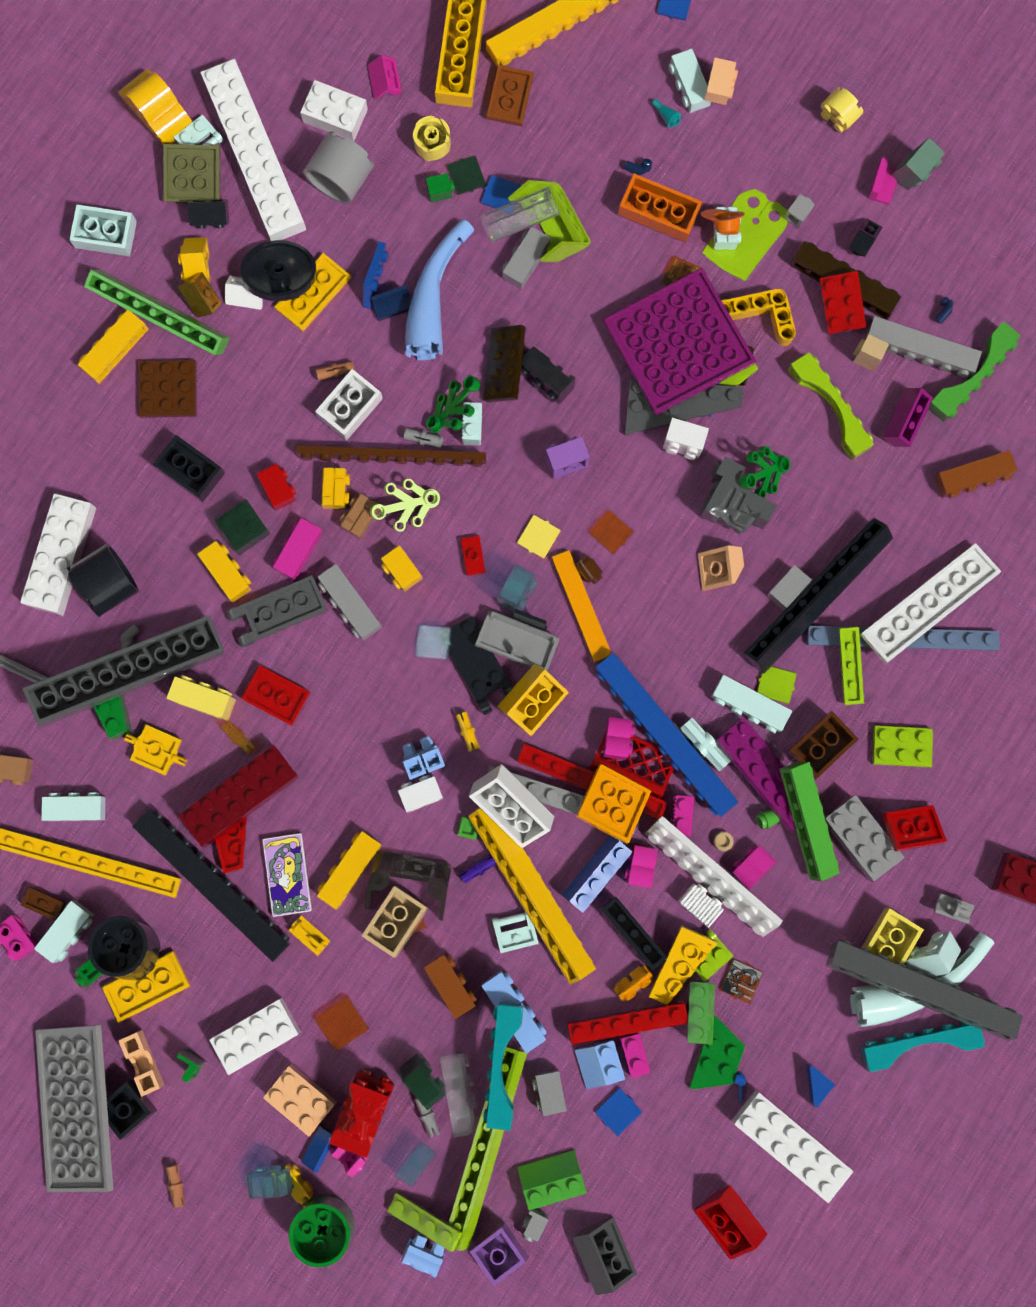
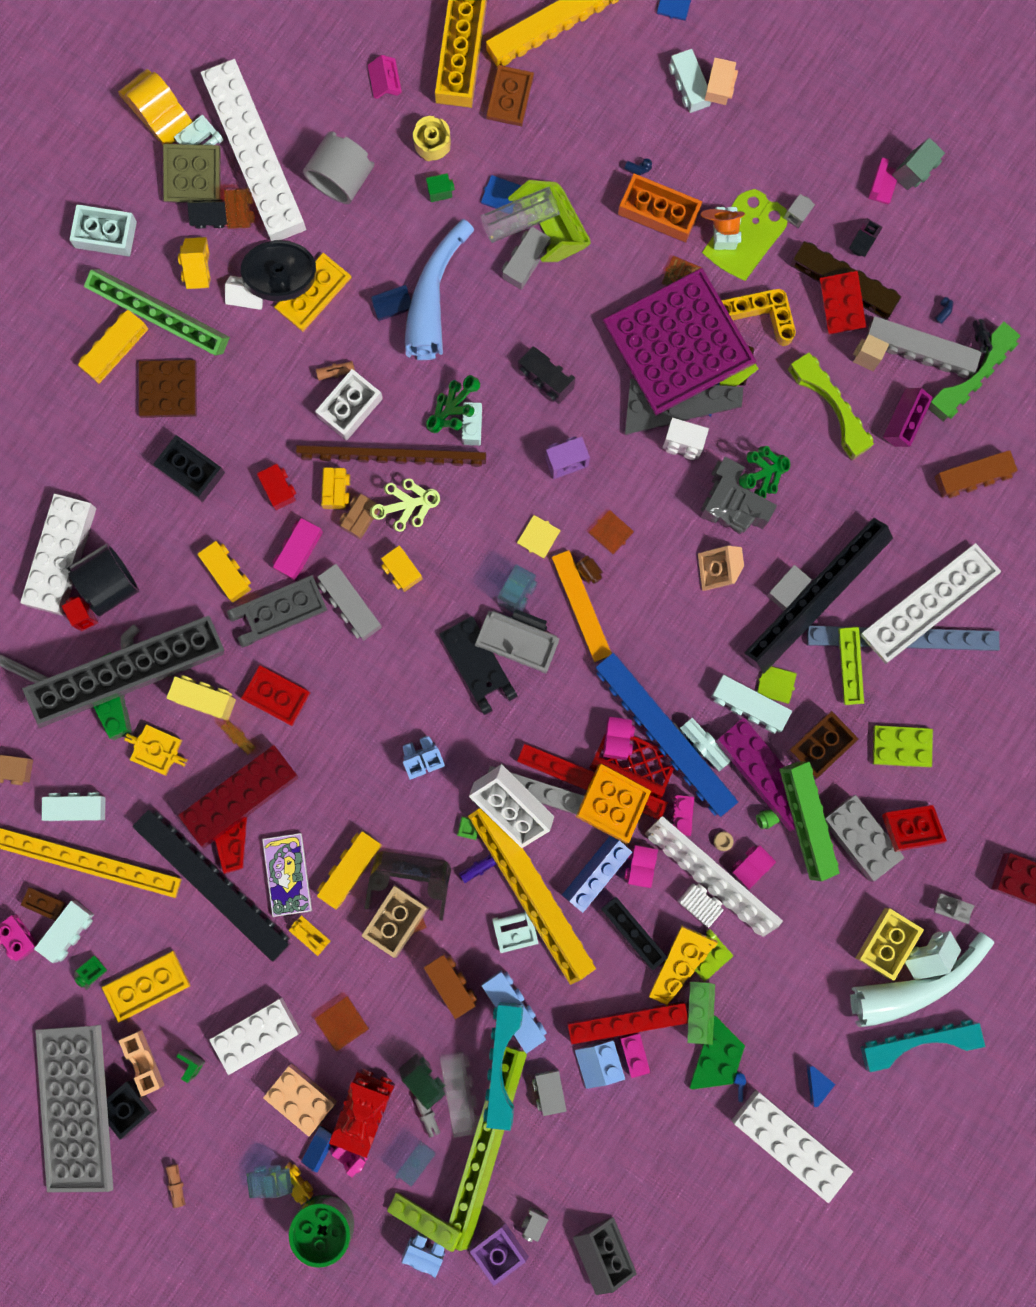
black brick [88,916,161,981] -> none
pearl gold panel [178,272,222,317] -> none
clear green brick [215,499,271,555] -> none
white brick [300,80,368,141] -> none
blue wing [363,241,389,309] -> none
white brick [398,775,443,813] -> none
light grey pin [404,428,443,448] -> none
clear light blue piece [416,625,452,660] -> none
clear green piece [447,155,486,195] -> none
yellow pin [456,712,480,752] -> none
red plate [461,536,486,577] -> none
dark brown plate [483,324,526,403] -> none
yellow brick [497,663,569,736] -> none
bright green slope [517,1150,587,1211] -> none
blue piece [595,1088,642,1137] -> none
light orange hinge [613,965,654,1002] -> none
teal cone [652,99,681,128] -> none
red slope [694,1185,767,1260] -> none
piece [720,959,763,1004] -> none
light yellow brick [820,87,863,133] -> none
dark grey brick [825,940,1023,1041] -> none
none -> red brick [62,597,99,632]
none -> clear orange brick [224,187,255,229]
none -> black pin [973,319,993,353]

